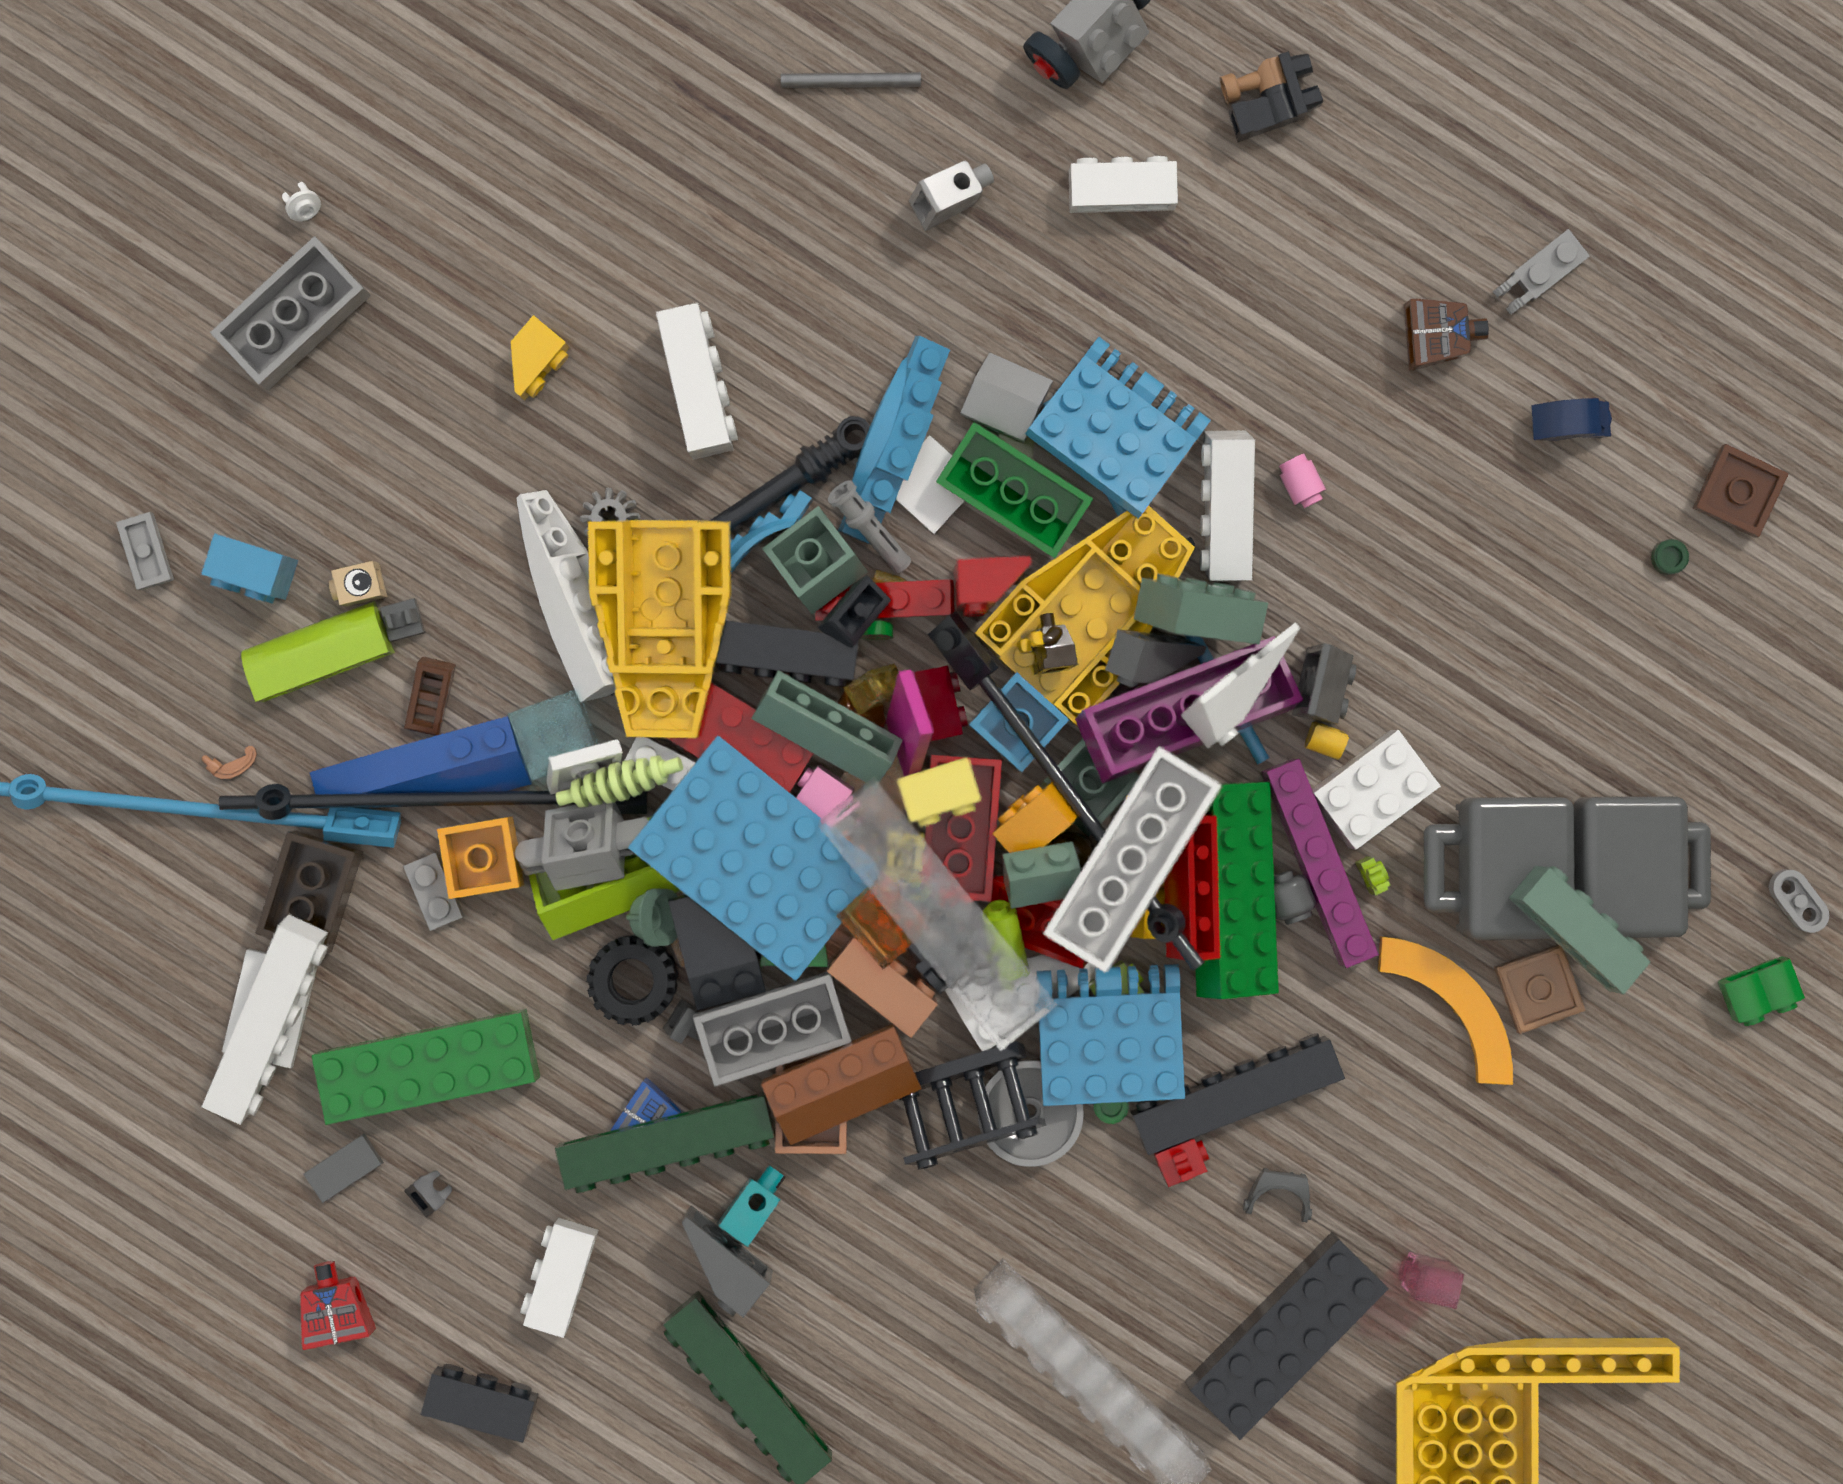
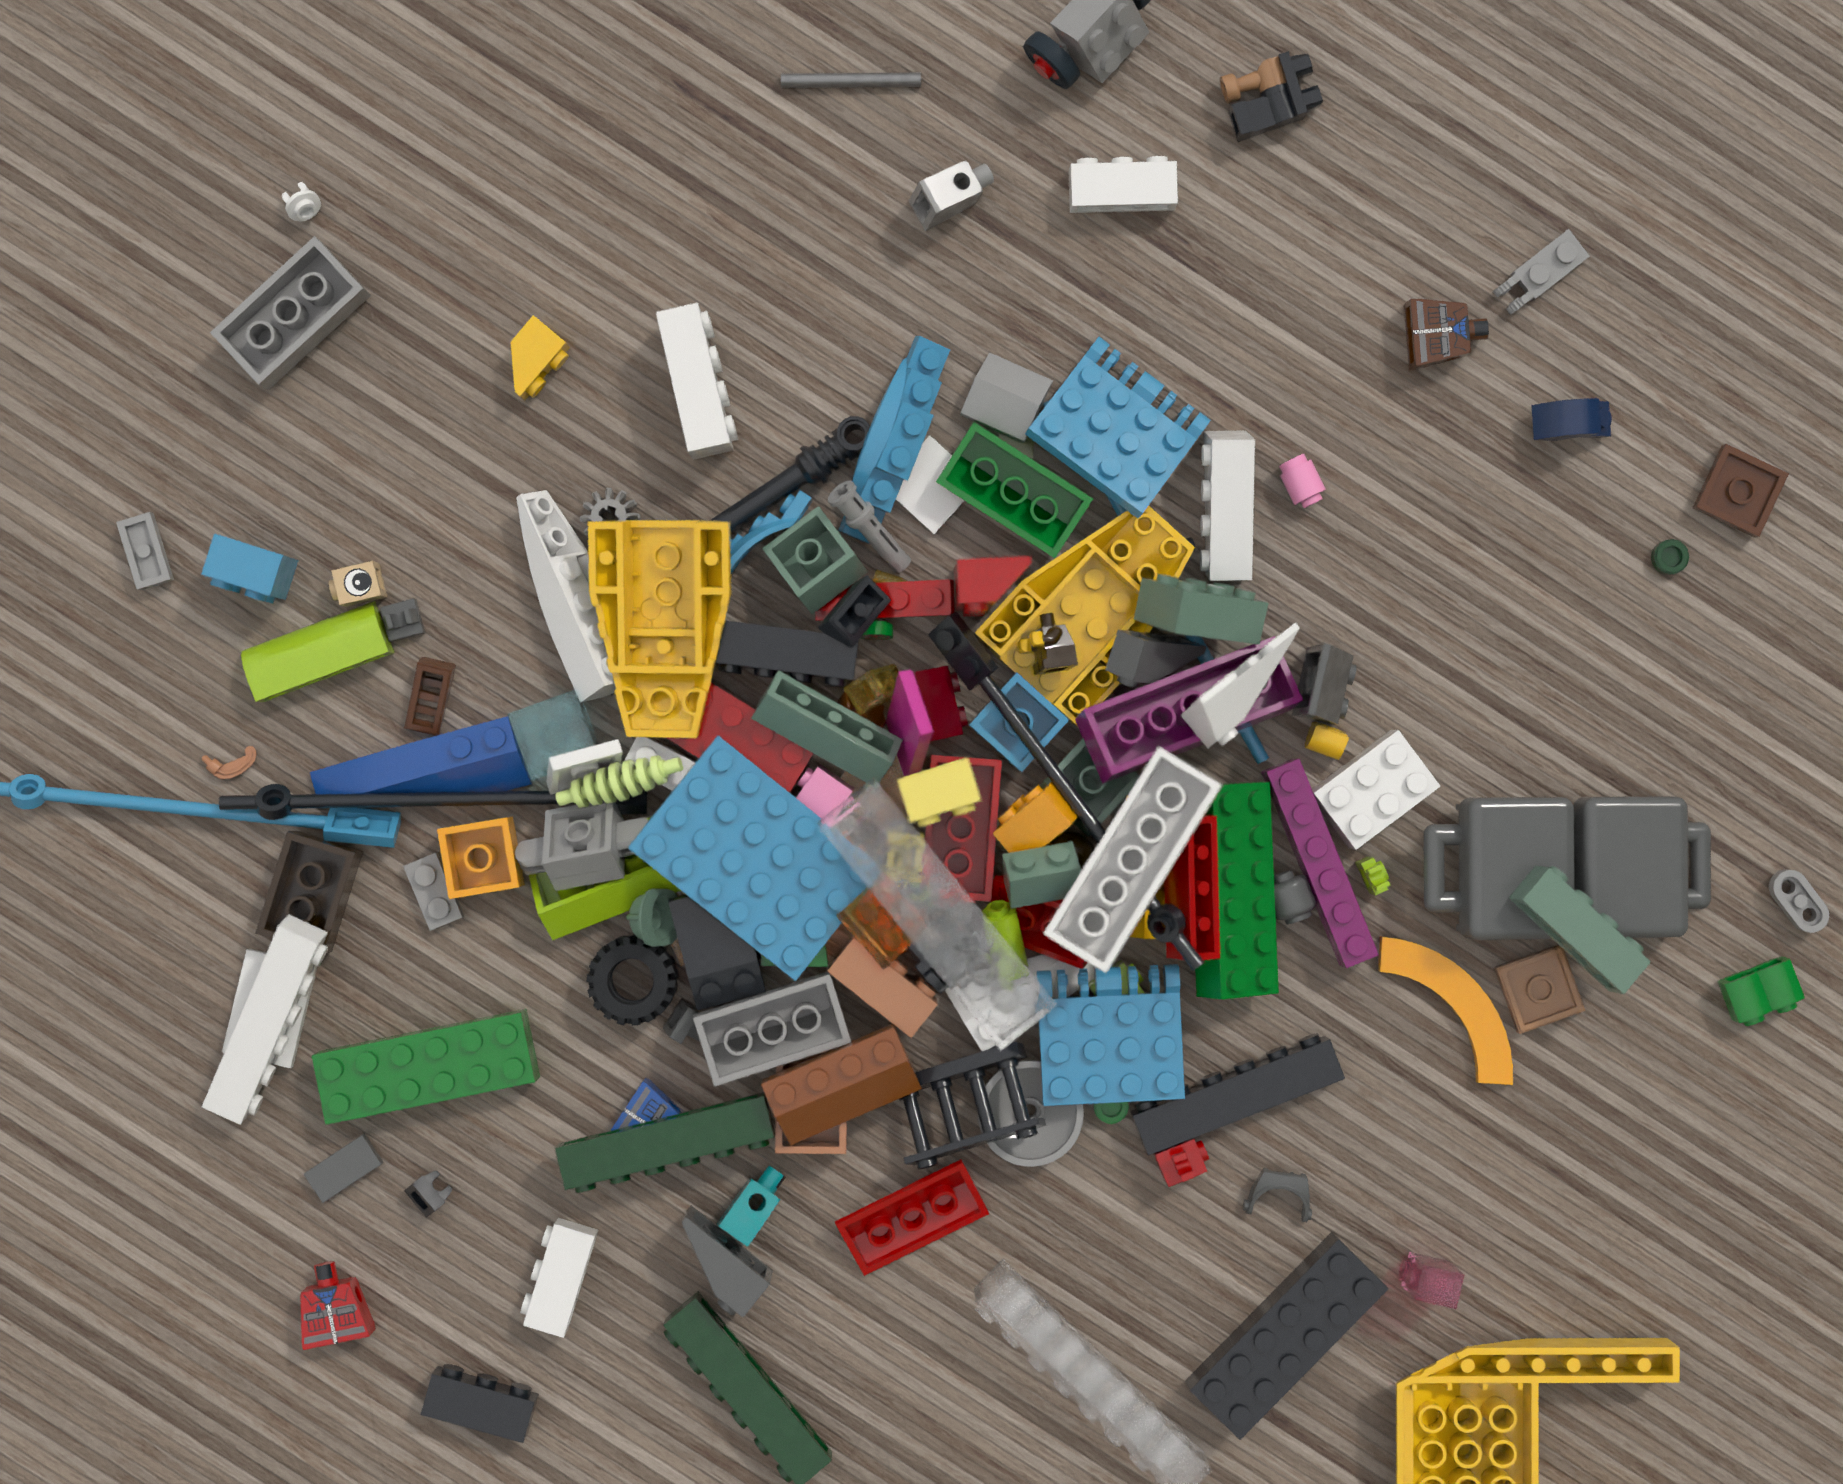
none -> red slope [835,1159,989,1276]

